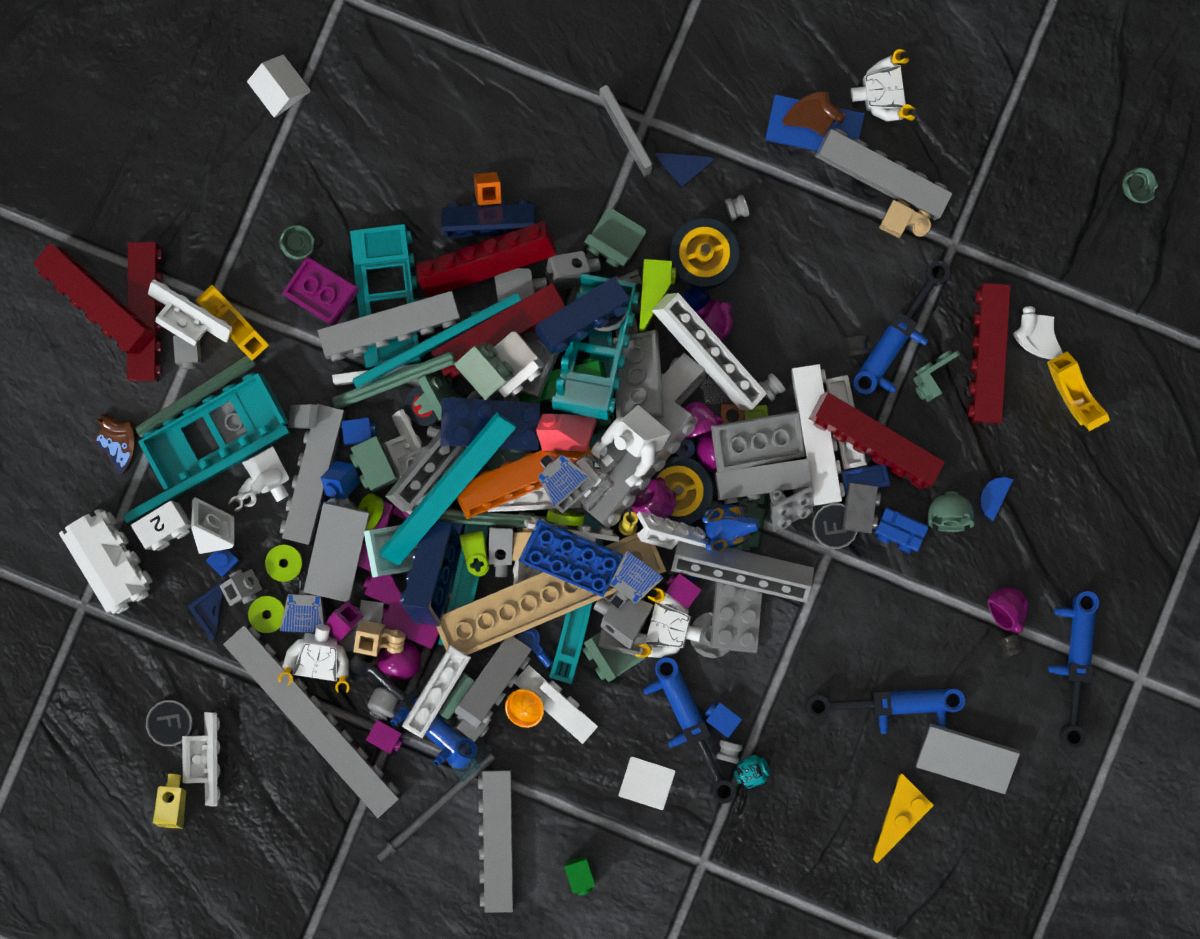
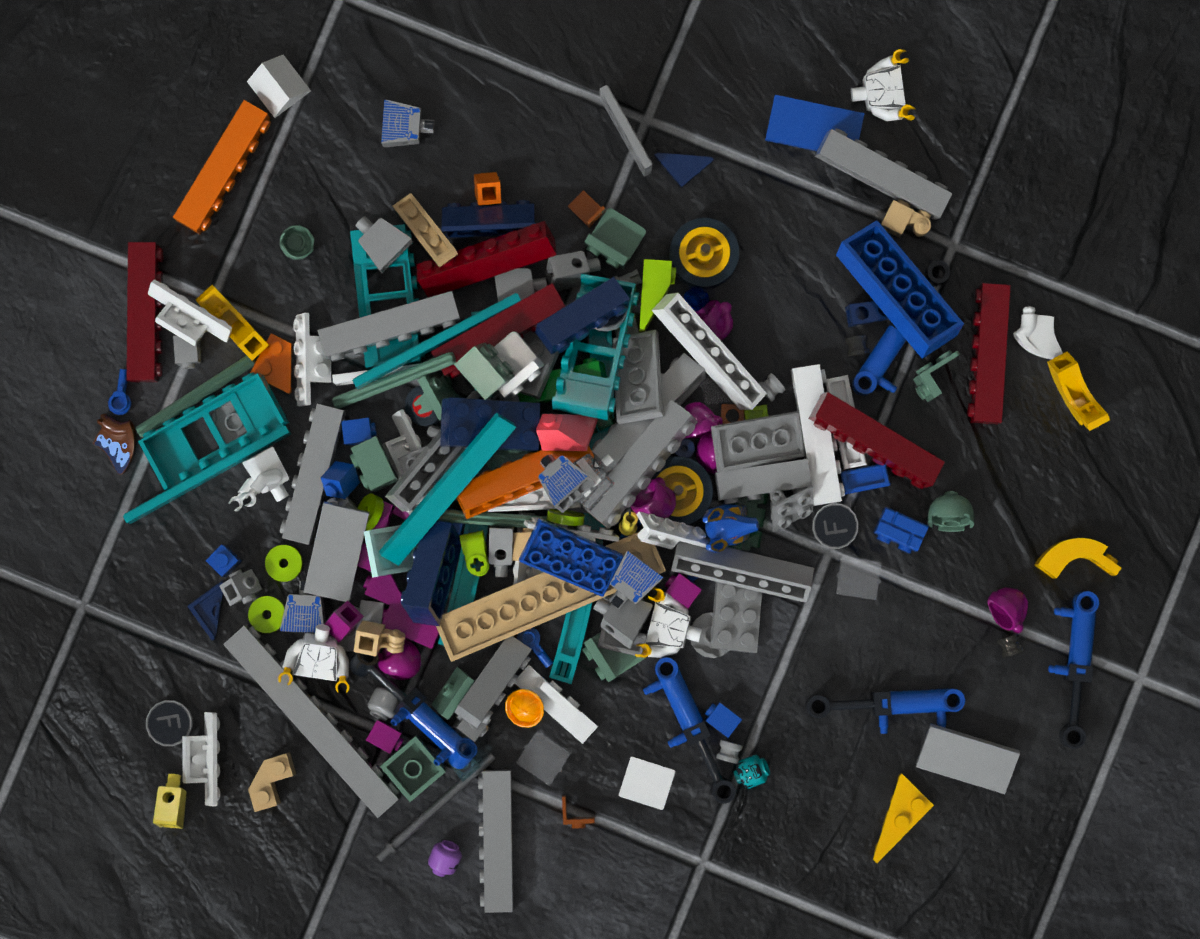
dark red brick [33,243,155,354] -> none
white brick [59,509,152,614] -> none
white brick [131,501,192,551] -> none
white slope [191,497,234,554] -> none
magenta tile [282,257,360,326] -> none
light grey tile [288,404,319,429] -> none
white tile [402,645,471,738] -> none
green brick [564,855,596,896] -> none
white torso [591,405,671,487] -> none
light grey wheel [725,194,749,221] -> none
reddish brown arm [782,92,846,136] -> none
flat silver brick [842,483,881,533] -> none
blue tile [979,477,1013,521] -> none
sand green hair [1122,167,1158,203] -> none
none -> blue plate [108,369,131,415]
none -> orange brick [173,100,271,234]
none -> tan brick [248,752,296,812]
none -> orange wing [250,333,292,394]
none -> white bracket [293,313,331,406]
none -> light grey torso [355,216,413,273]
none -> sand green brick [380,735,447,802]
none -> torso [381,100,435,147]
none -> tan plate [393,193,458,267]
none -> medium lavender head [428,840,462,877]
none -> clear piece [516,731,571,786]
none -> dark orange bracket [562,795,595,828]
none -> dark orange bracket [568,191,606,228]
none -> blue brick [836,220,964,359]
none -> clear piece [836,556,882,600]
none -> dark blue leg [845,301,889,328]
none -> yellow arch [1034,538,1121,579]

